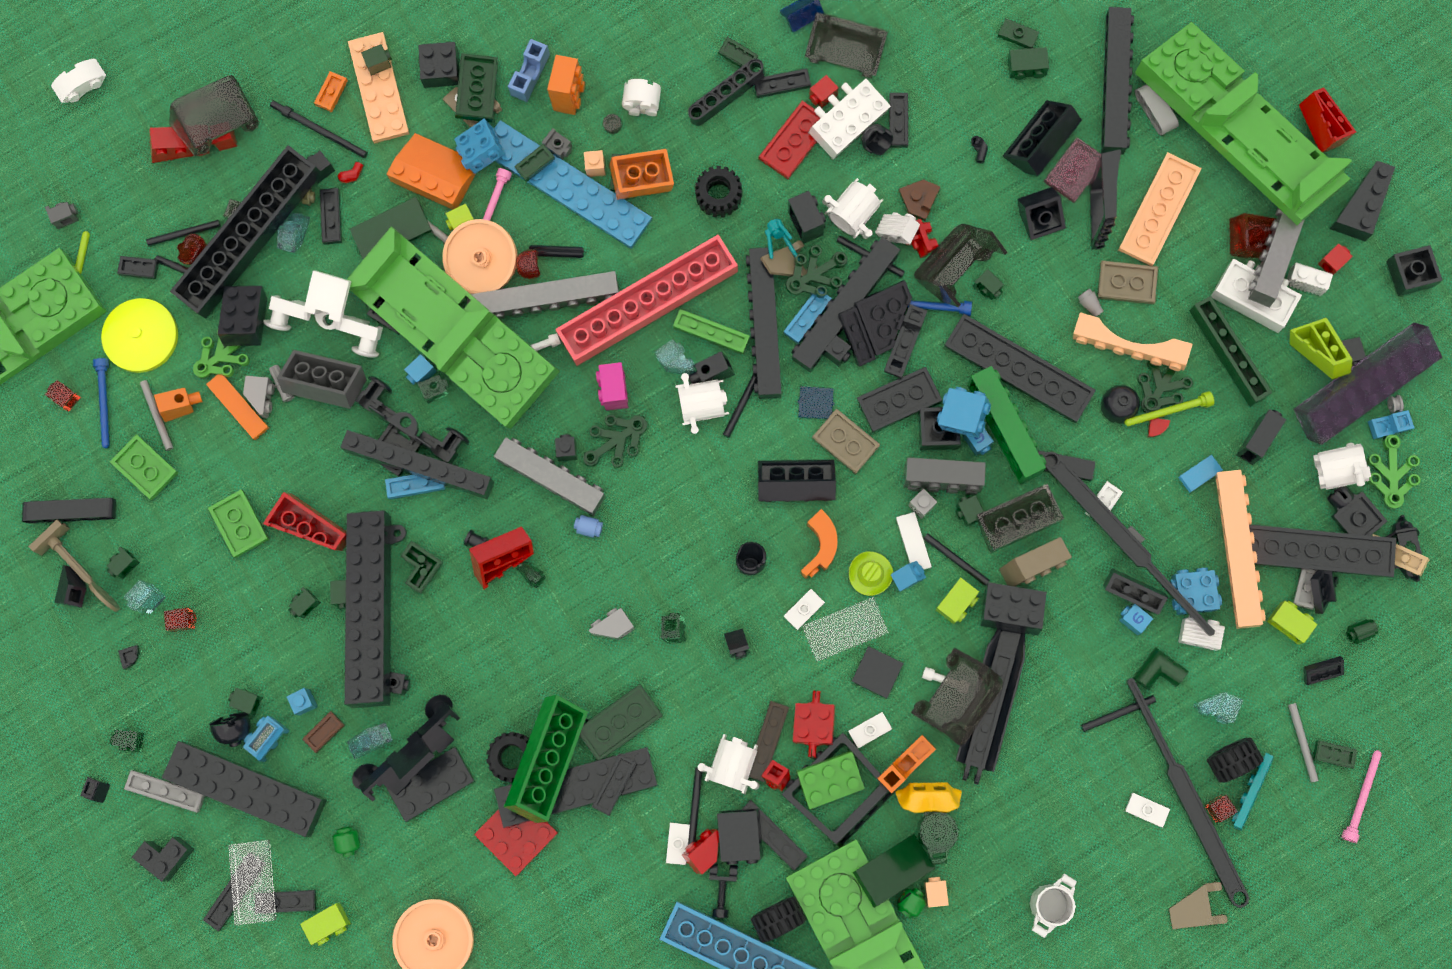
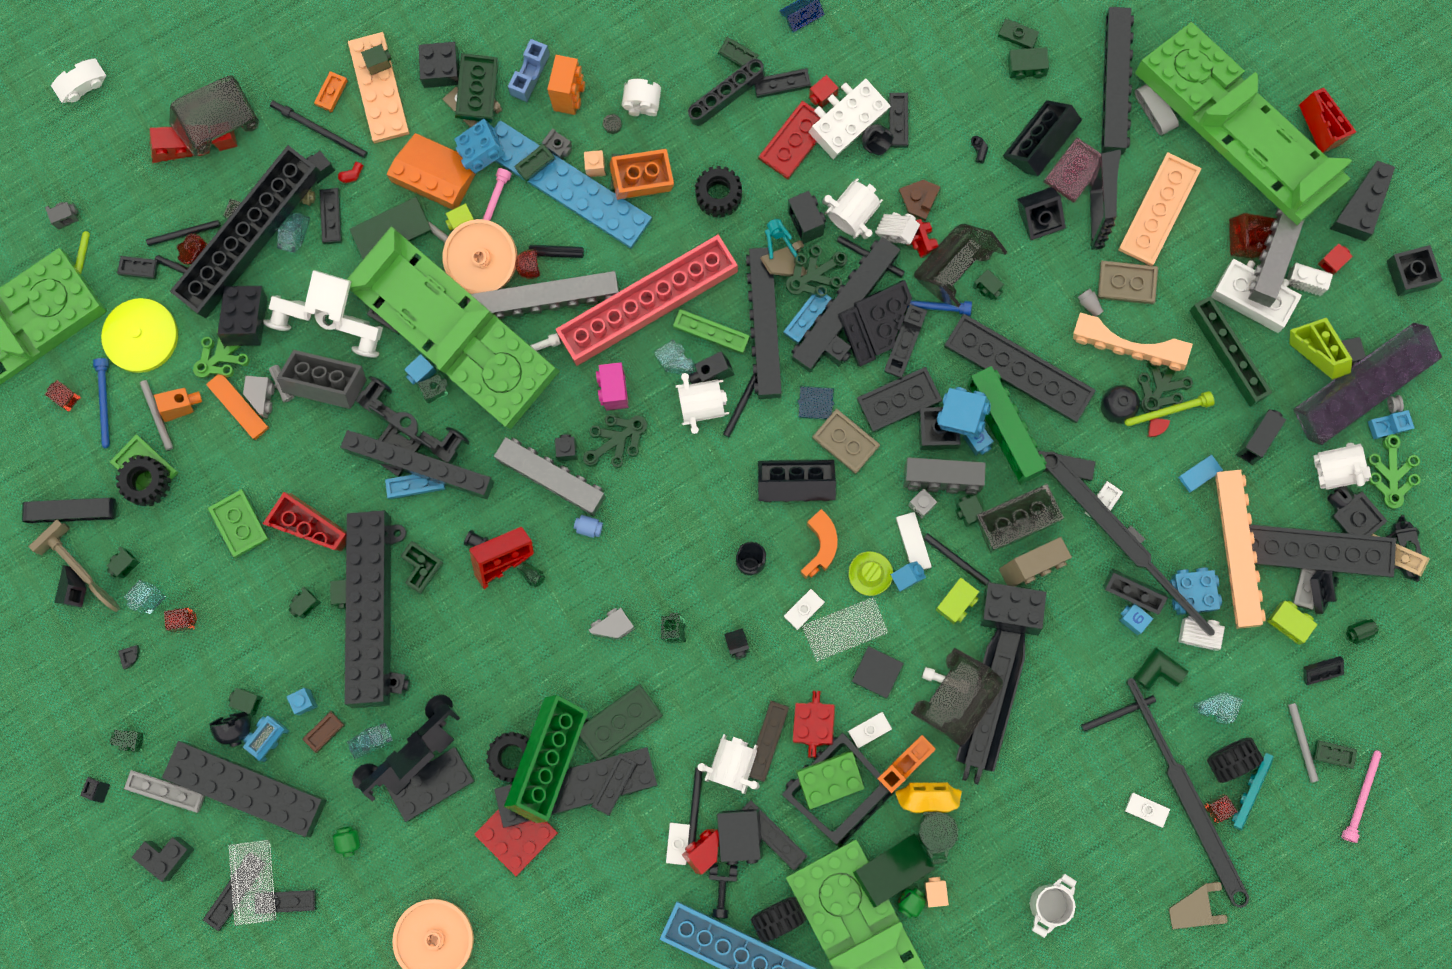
lime brick [300,903,351,946] -> none
red brick [762,760,791,791] -> none
clear smoke windscreen [805,12,890,78] -> none
none -> black tyre [116,455,171,507]

